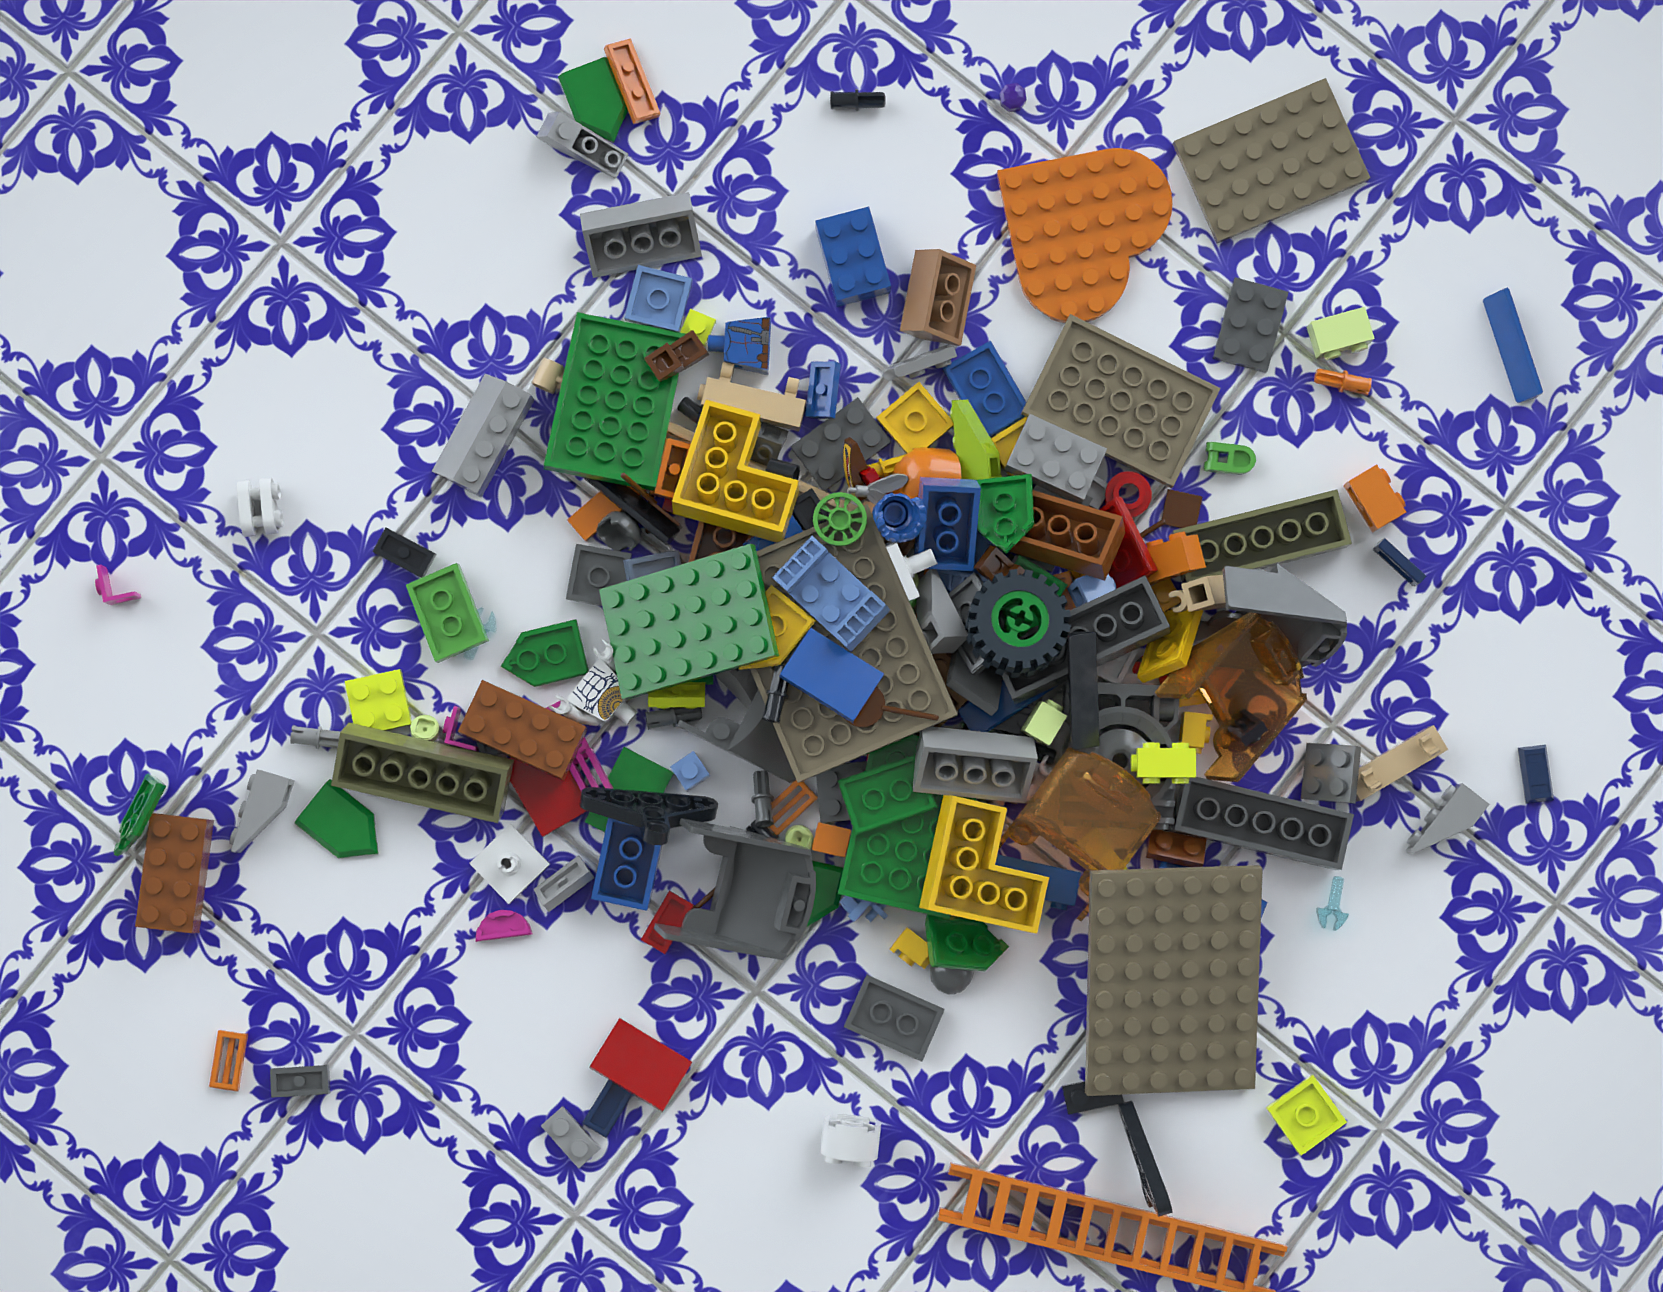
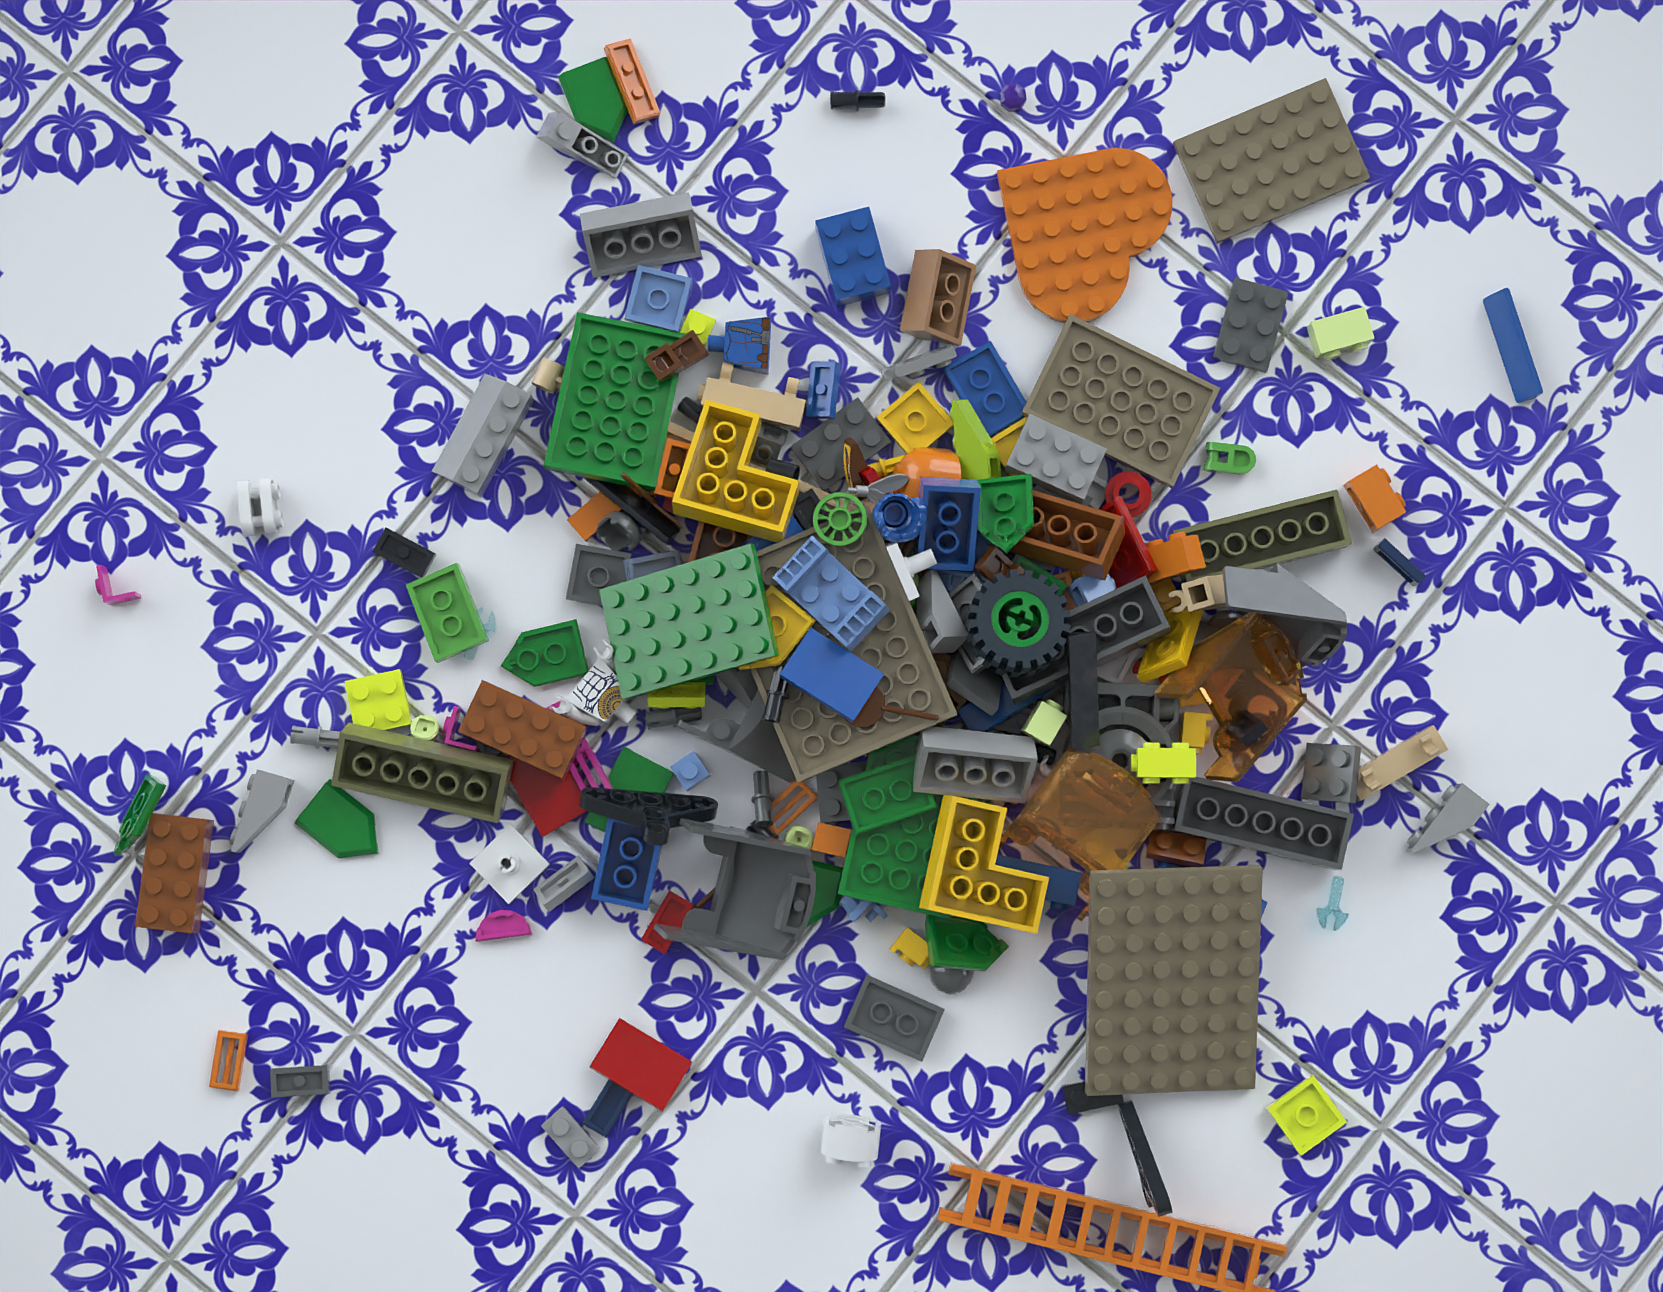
reddish brown piece [1140,489,1203,538] -> none
orange axle [1314,369,1372,396] -> none
dark blue tile [1518,744,1554,804] -> none

